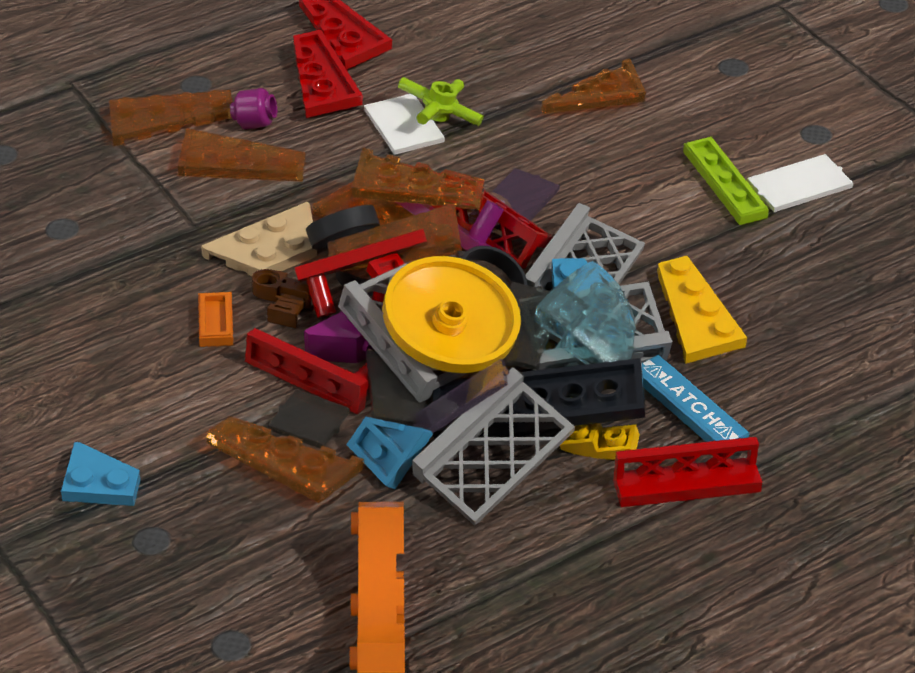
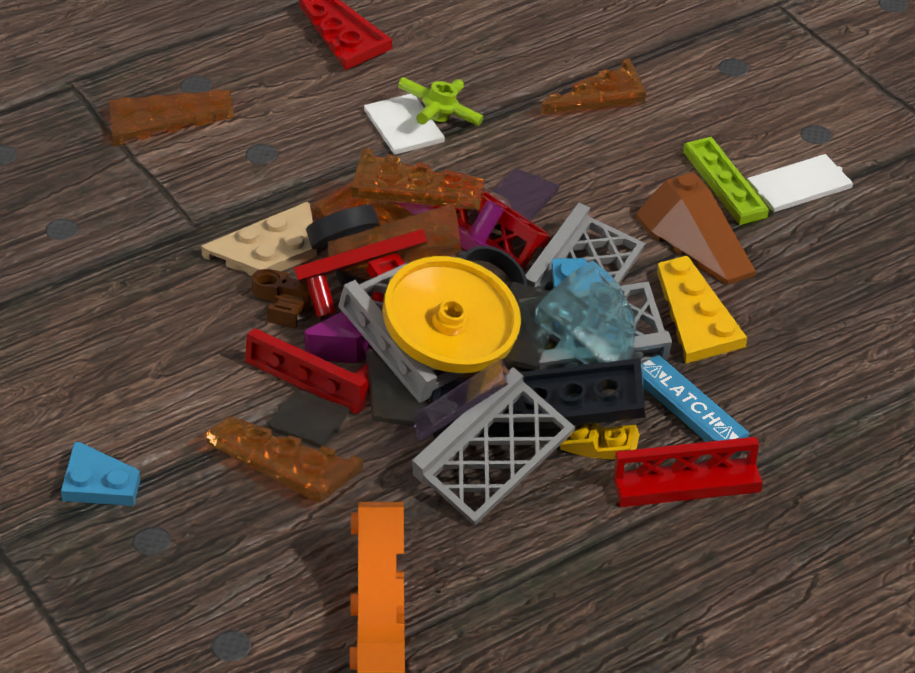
clear orange wing [178,128,306,182] -> none
orange tile [198,292,233,347] -> none
magenta head [230,88,278,130] -> none
red wing [293,29,363,118] -> none
dark azure wing [346,416,433,489] -> none
none -> dark orange wedge [636,172,756,285]

